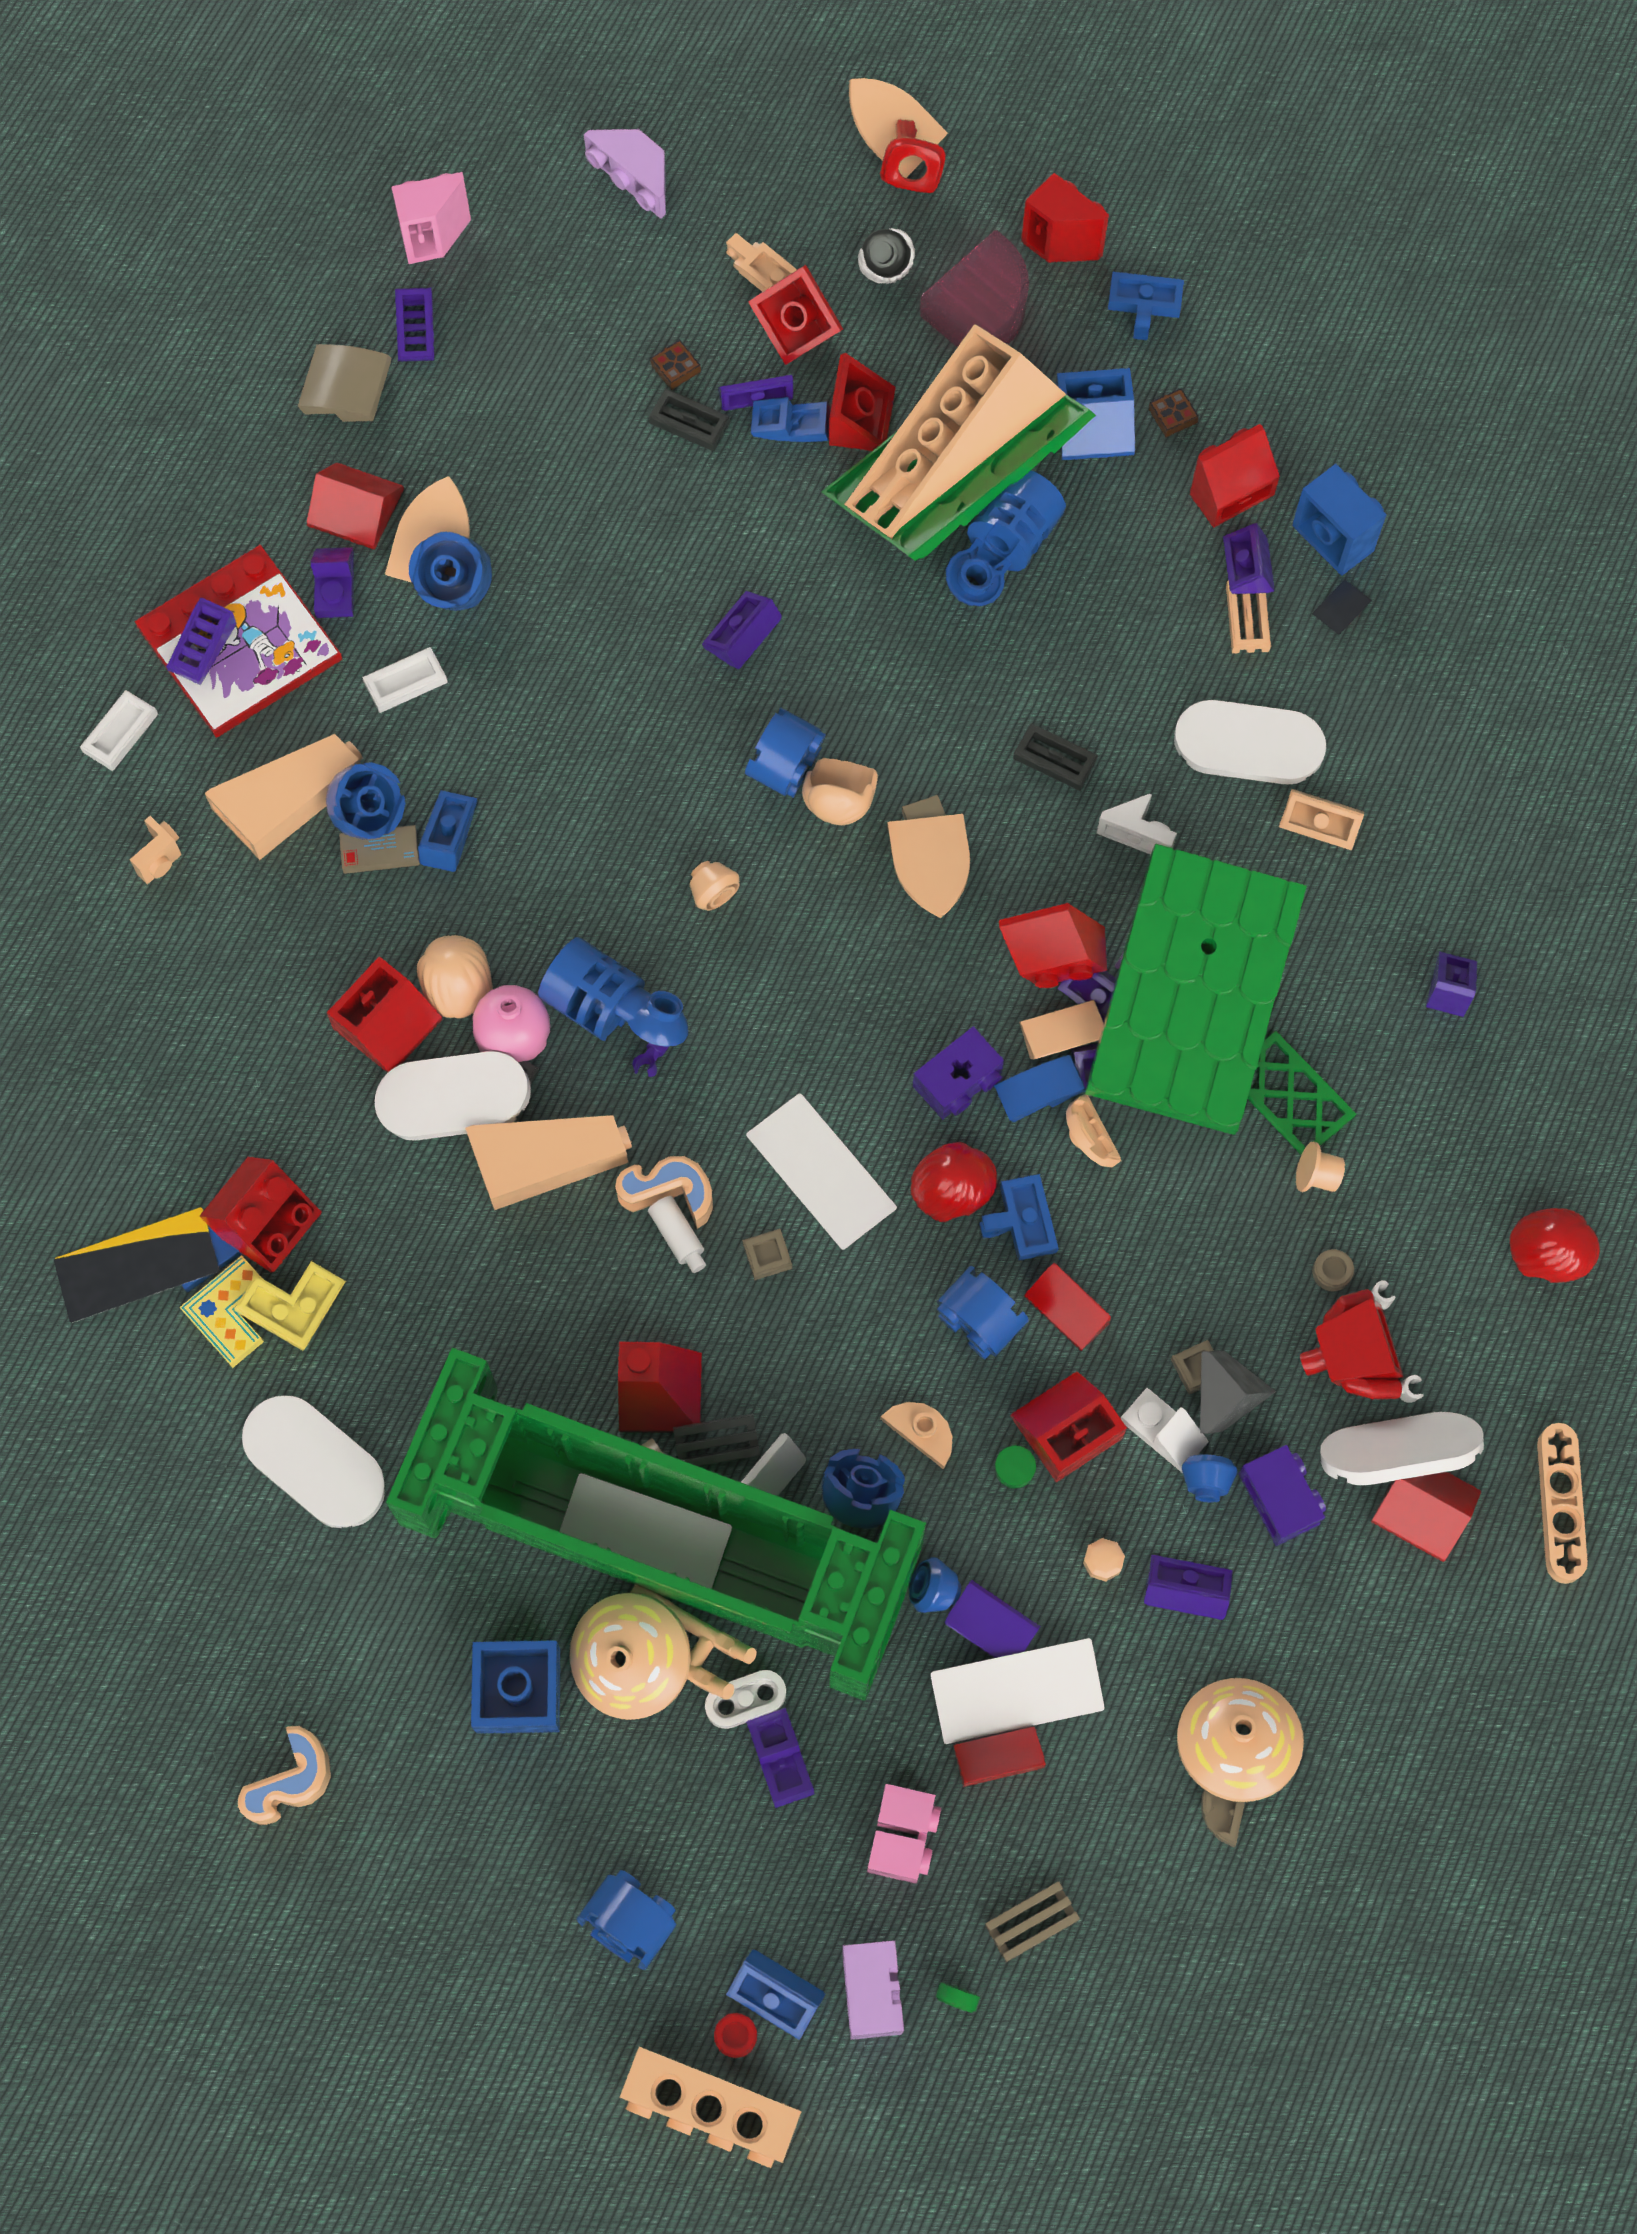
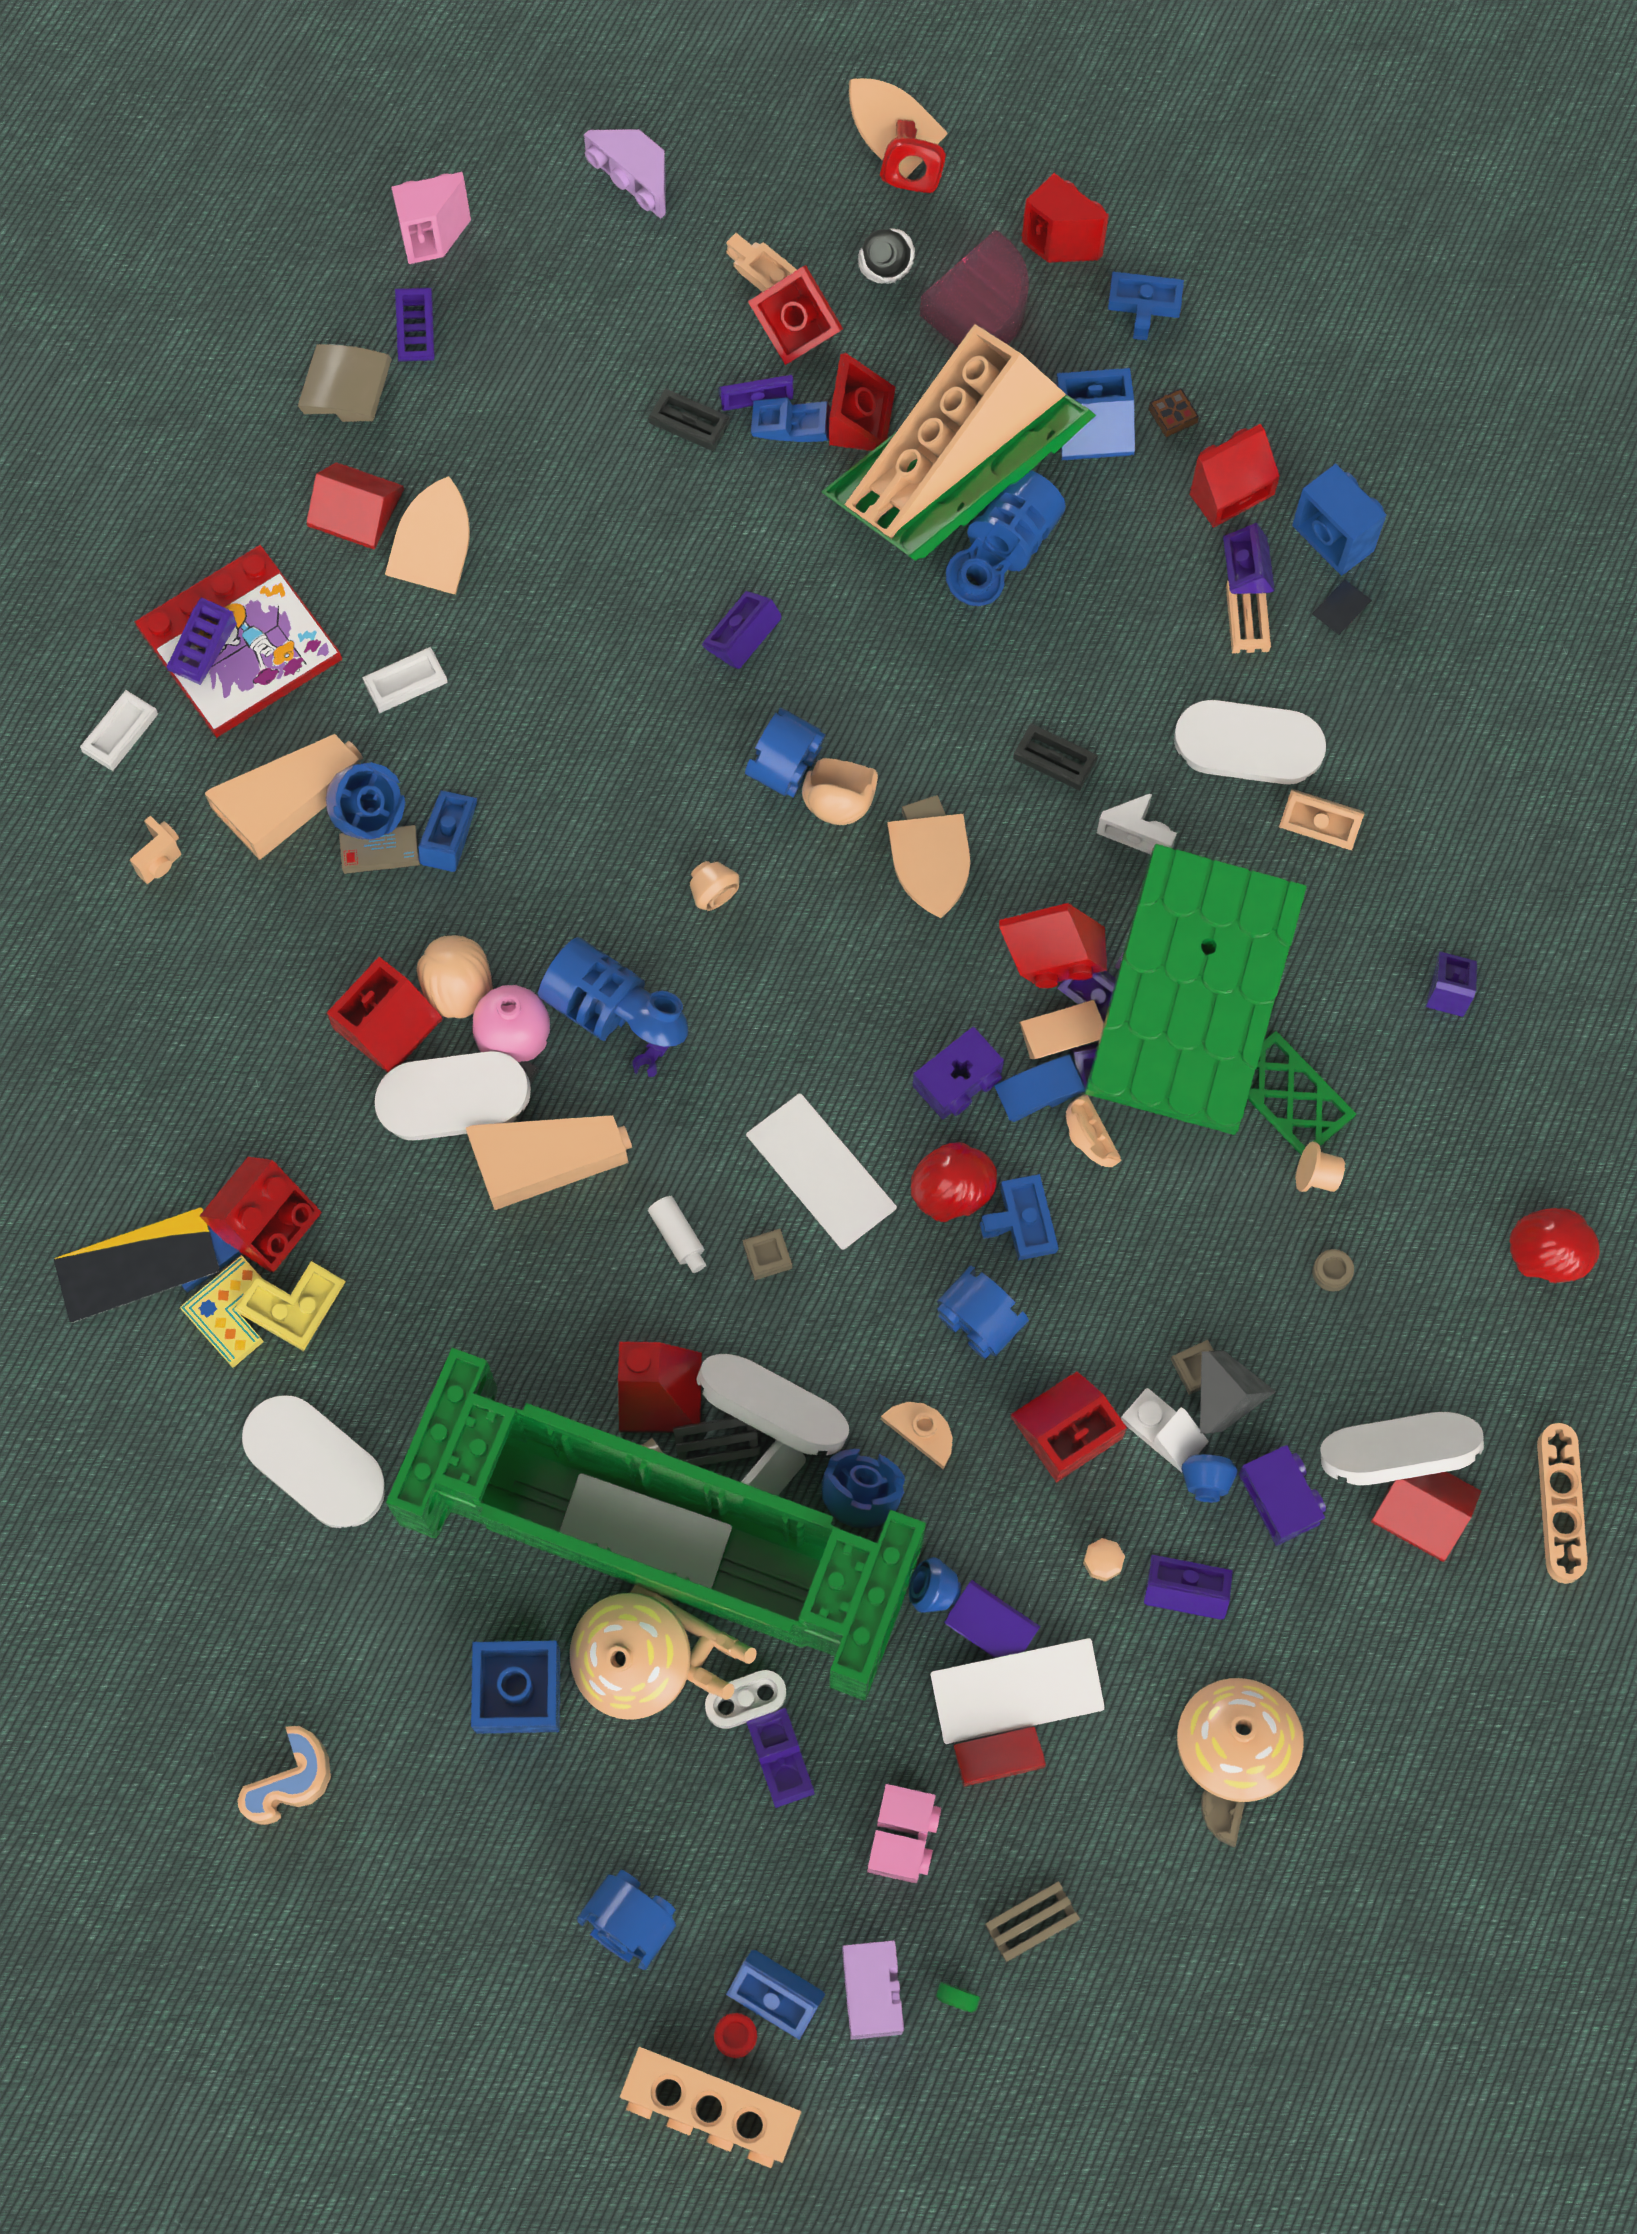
dark purple slope [311,547,354,618] -> none
blue brick [409,532,492,611] -> none
light nougat animal [615,1156,713,1229] -> none
reddish brown tile [650,340,701,390] -> none
green tile [995,1446,1036,1488] -> none
slope [1024,1263,1111,1351] -> none
red torso [1300,1280,1424,1403] -> none
none -> white tile [697,1354,849,1455]

